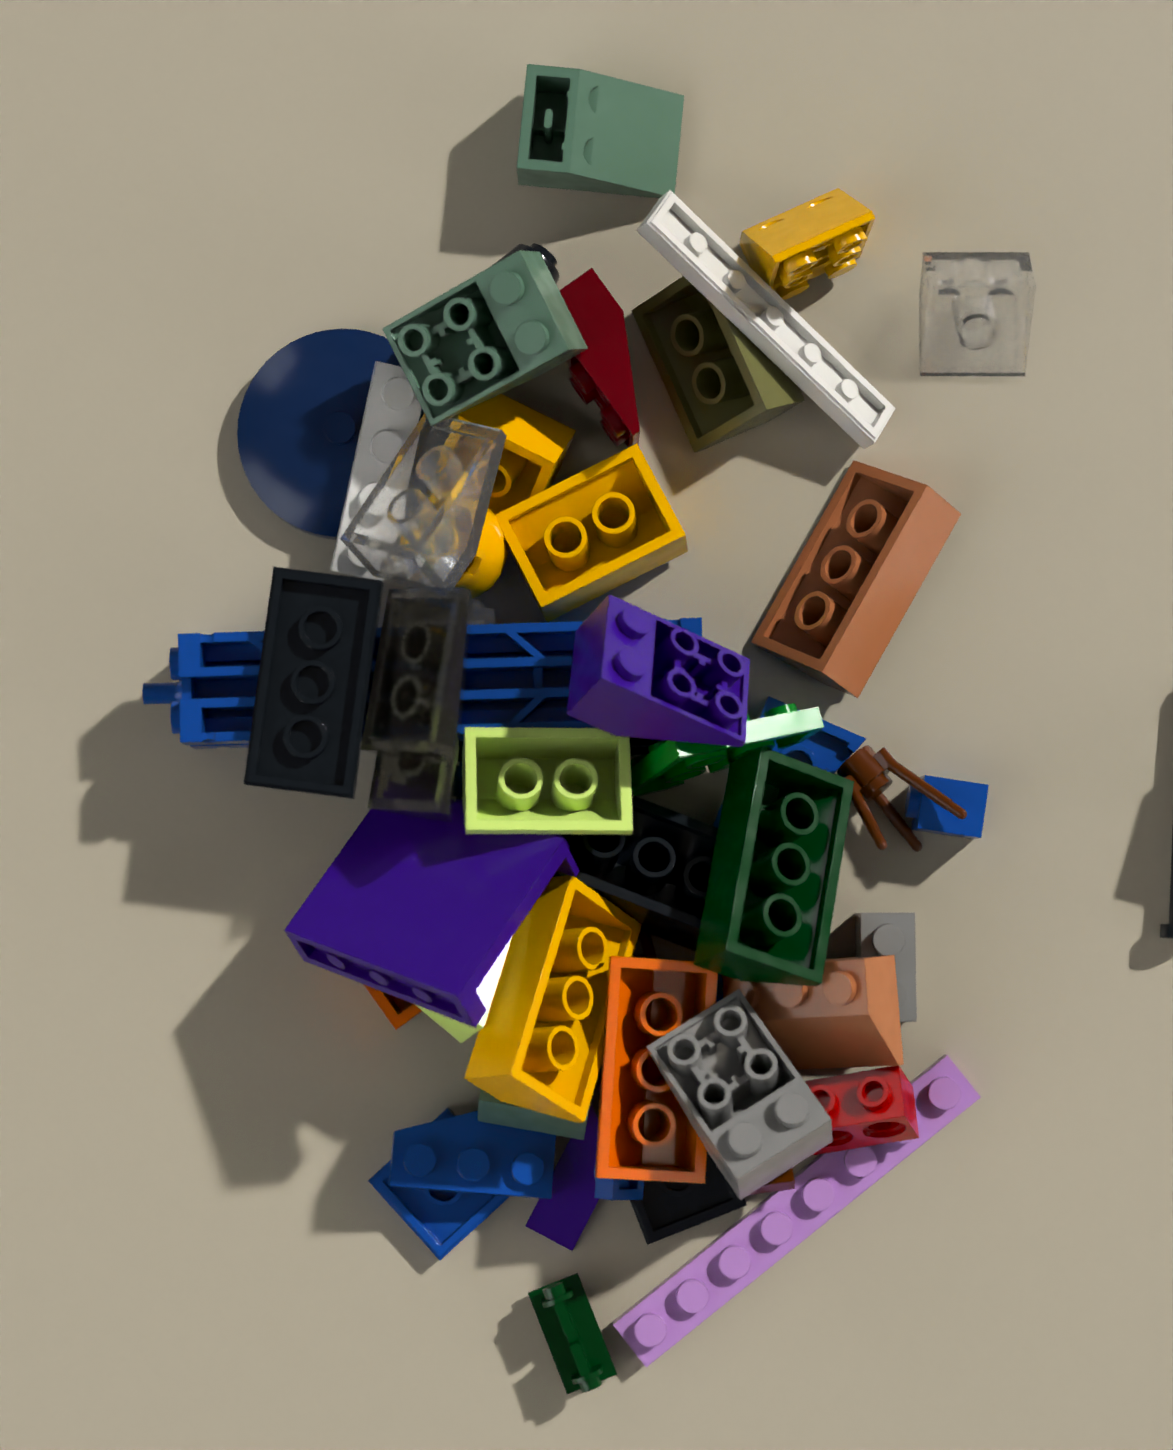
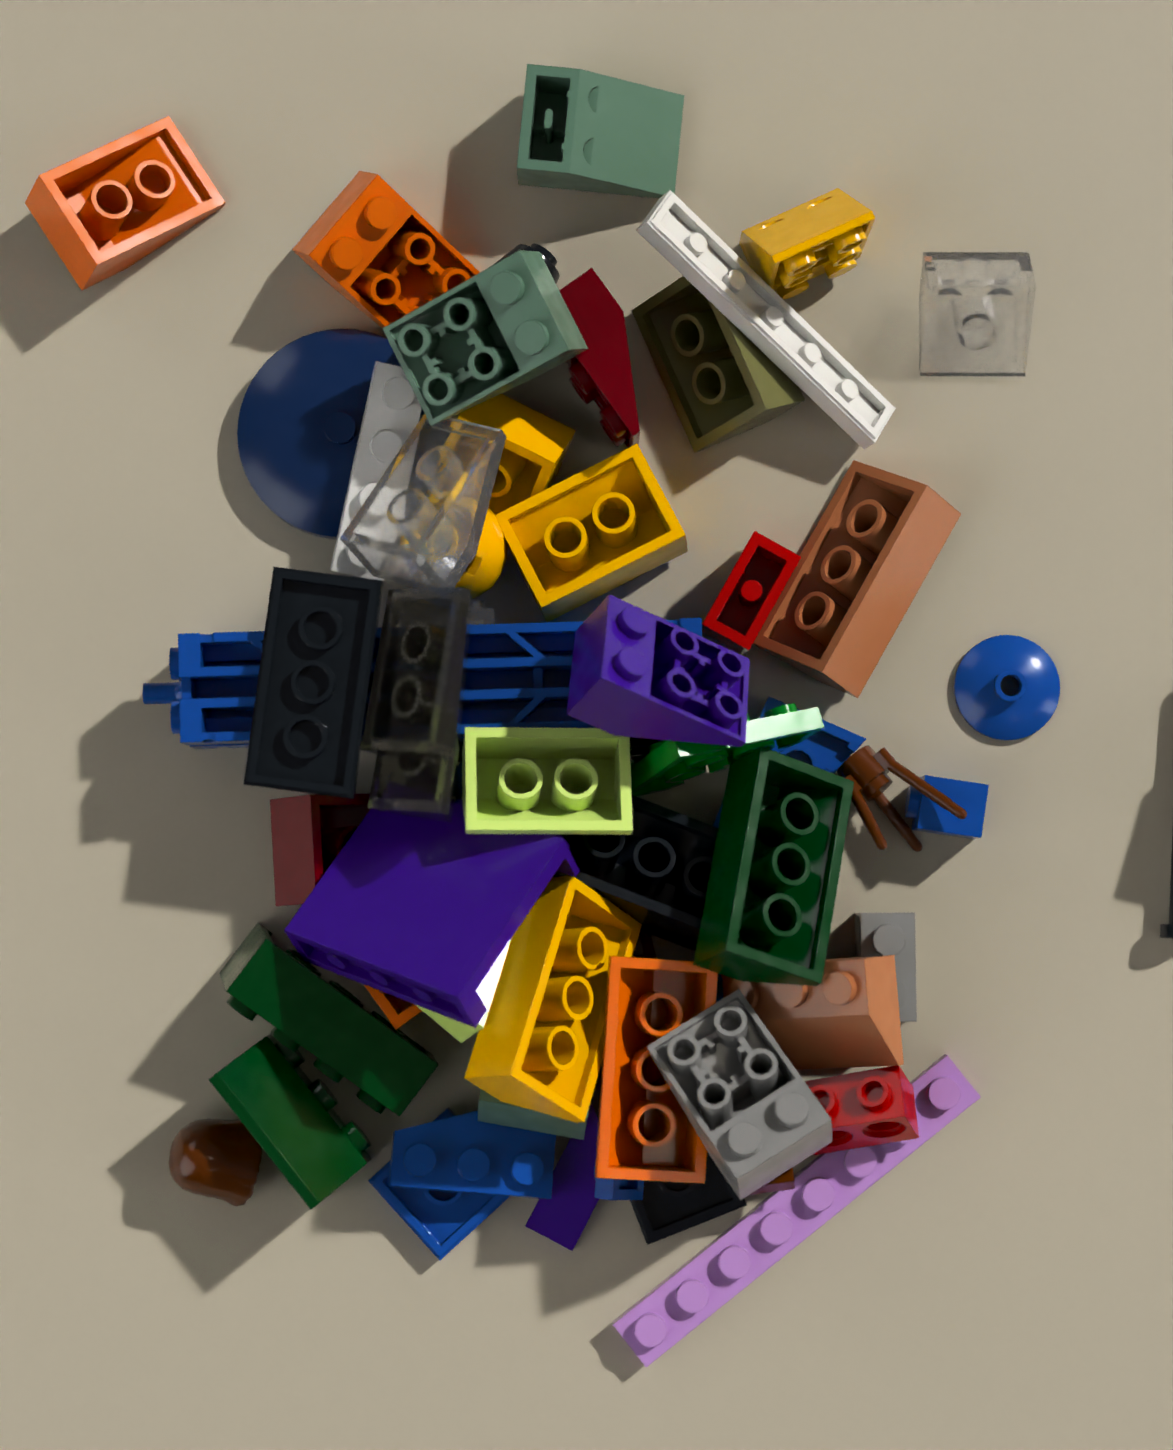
dark green hinge [528,1273,617,1394] -> none
none -> orange slope [25,116,225,290]
none -> reddish brown hair [169,1119,262,1206]
none -> dark green slope [208,1034,372,1210]
none -> dark green wedge [220,922,439,1117]
none -> dark red slope [270,793,382,906]
none -> orange slope [292,171,480,328]
none -> red brick [702,531,801,656]
none -> blue dish [954,635,1060,741]

